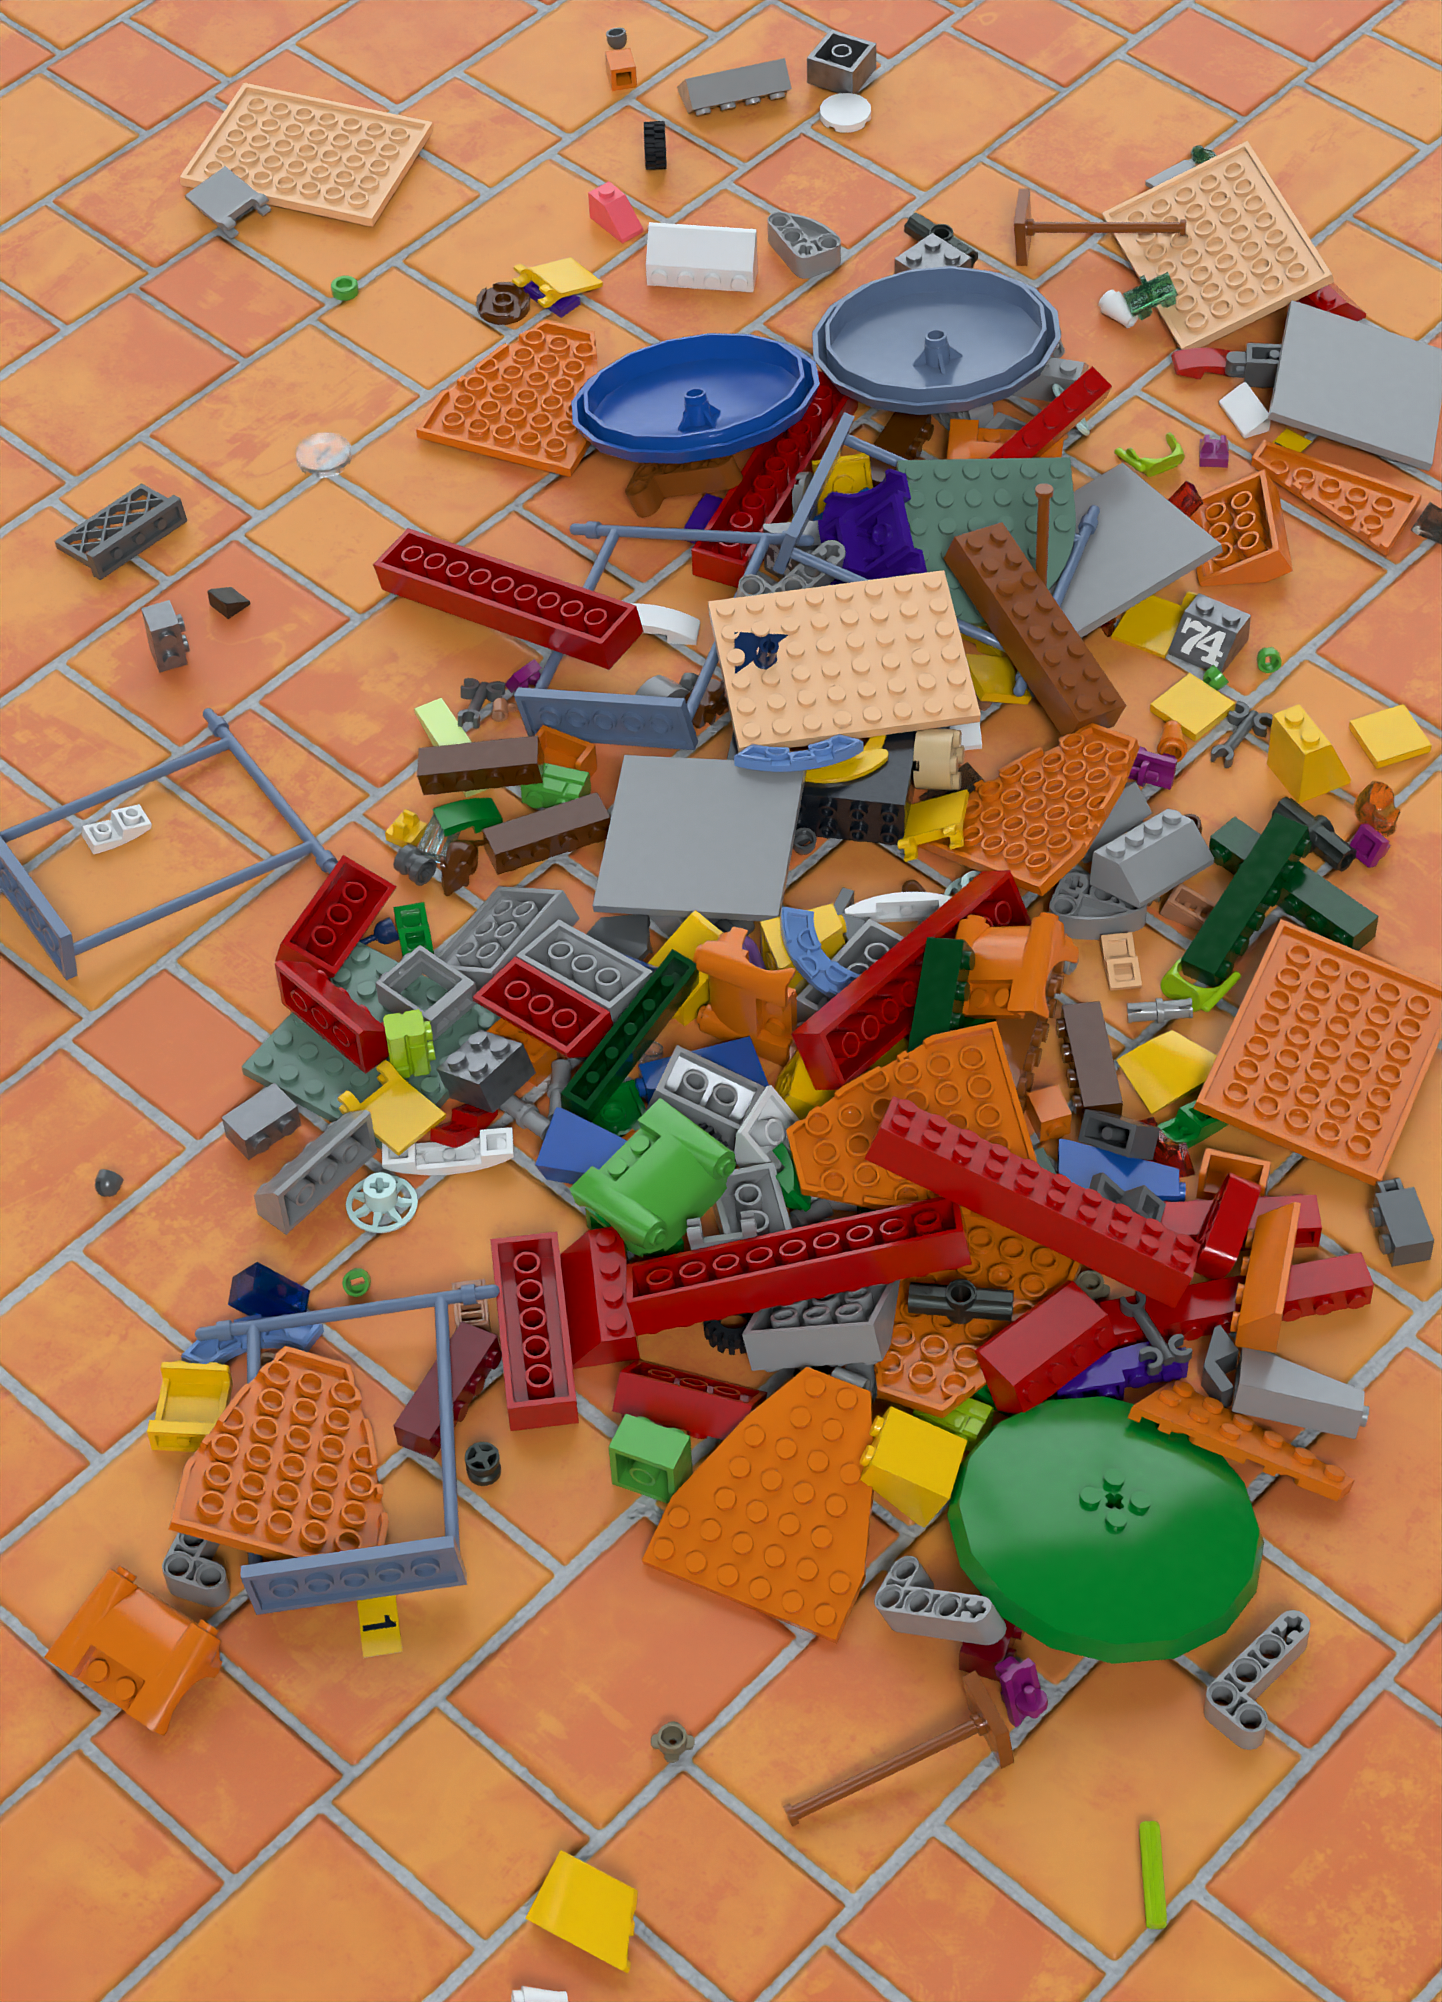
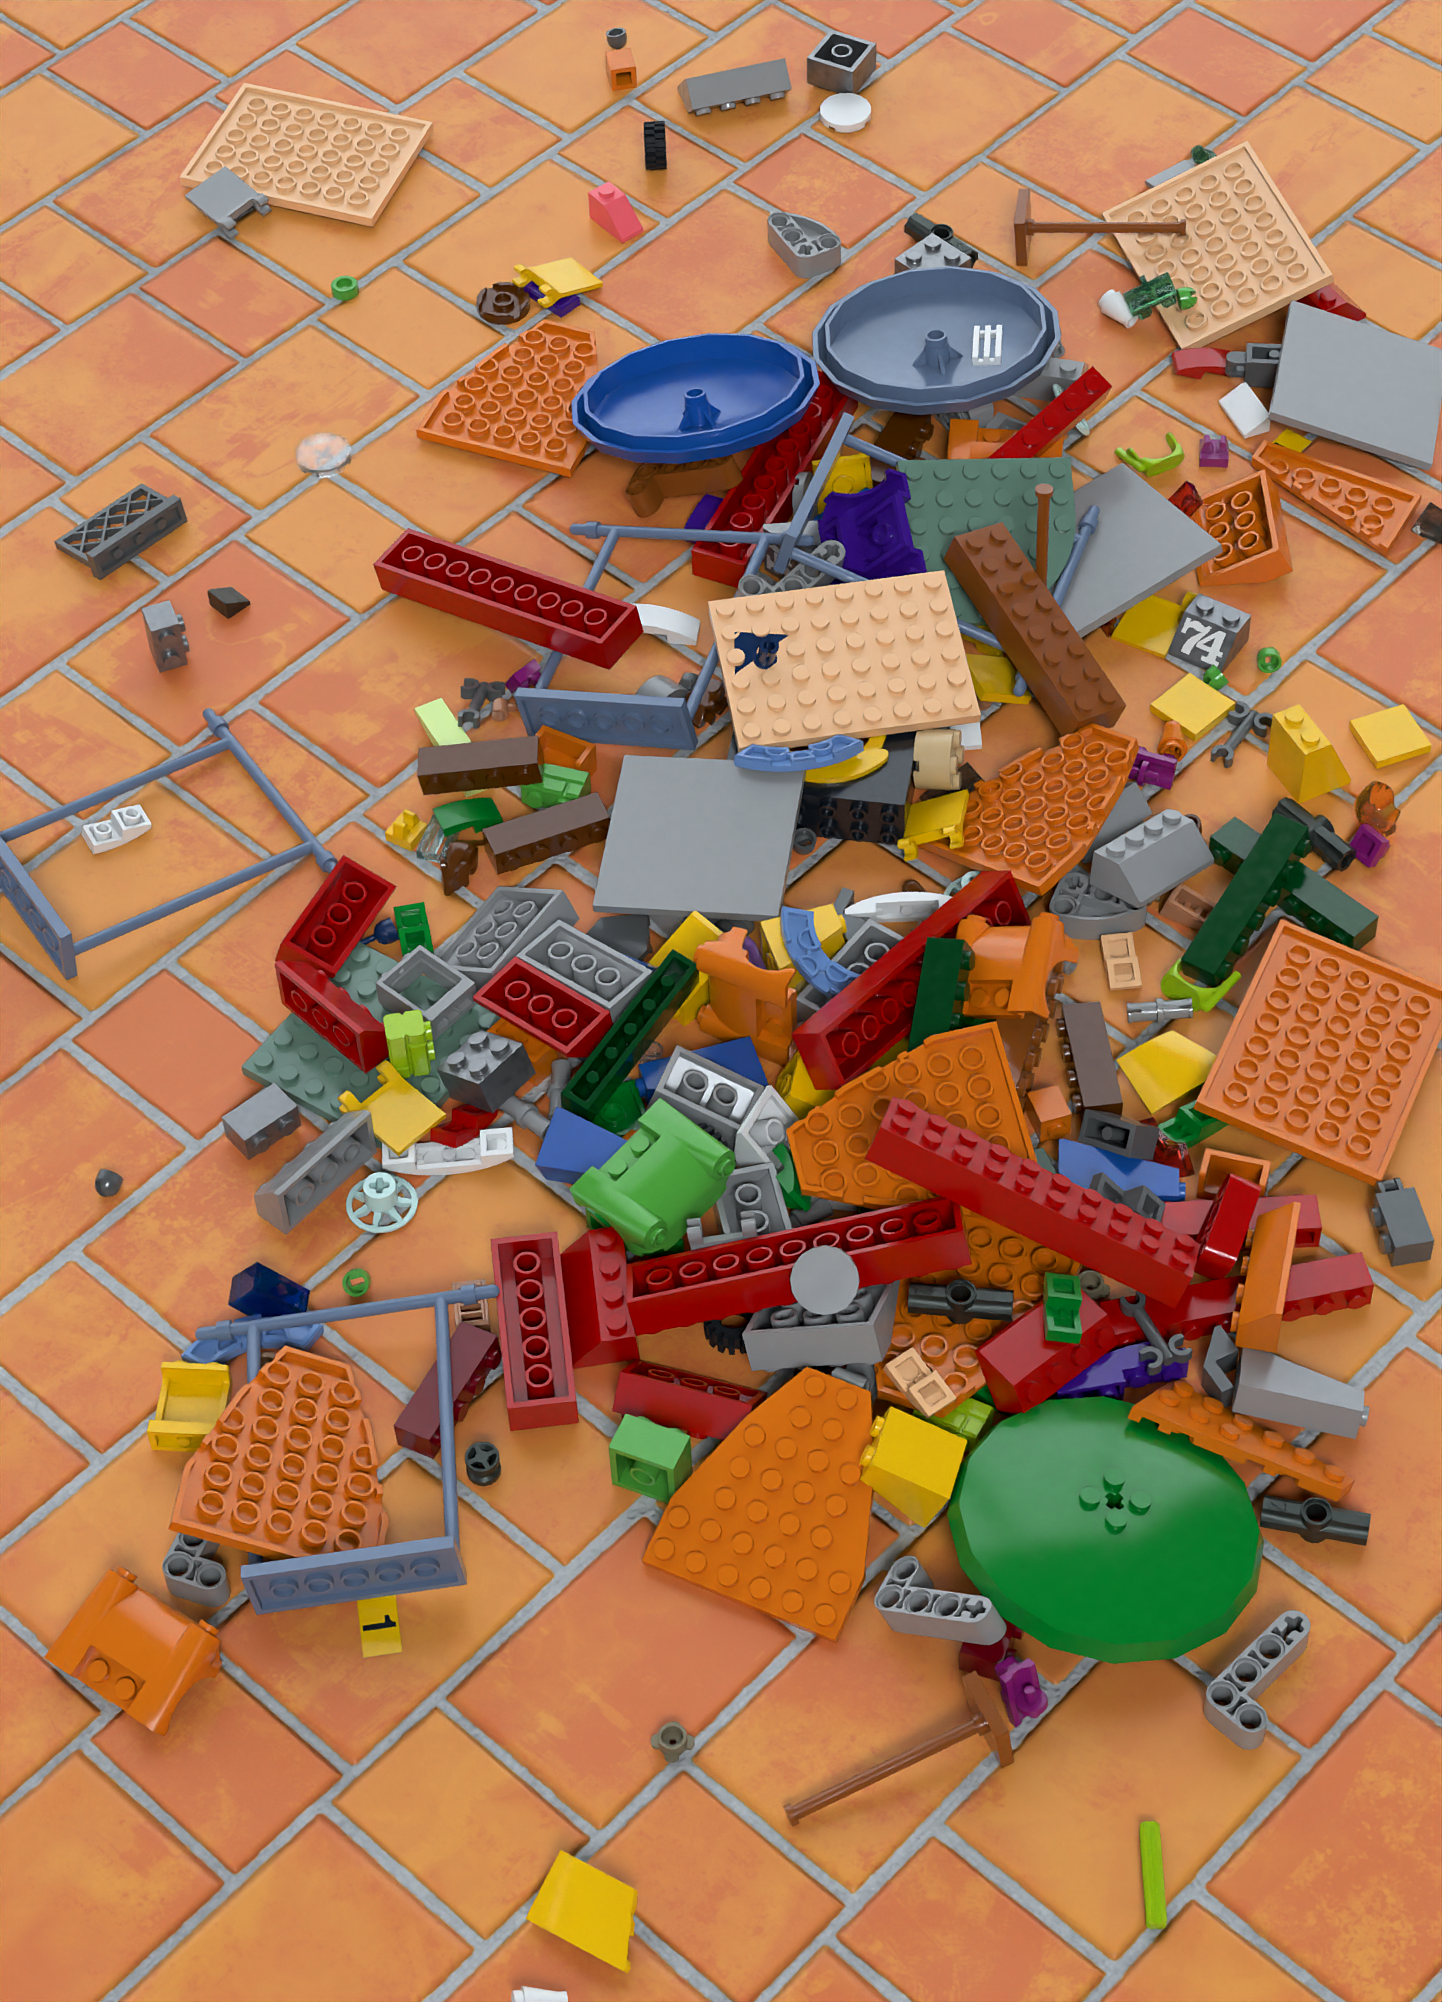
dark grey wheel [393,844,437,886] -> none
white slope [646,222,758,293] -> none
none -> light grey tile [790,1245,860,1315]
none -> light nougat slope [883,1347,956,1418]
none -> white tile [972,325,1003,366]
none -> green slope [1043,1272,1082,1344]
none -> bright green hinge [1176,287,1198,310]
none -> pearl dark grey piece [1259,1495,1371,1546]

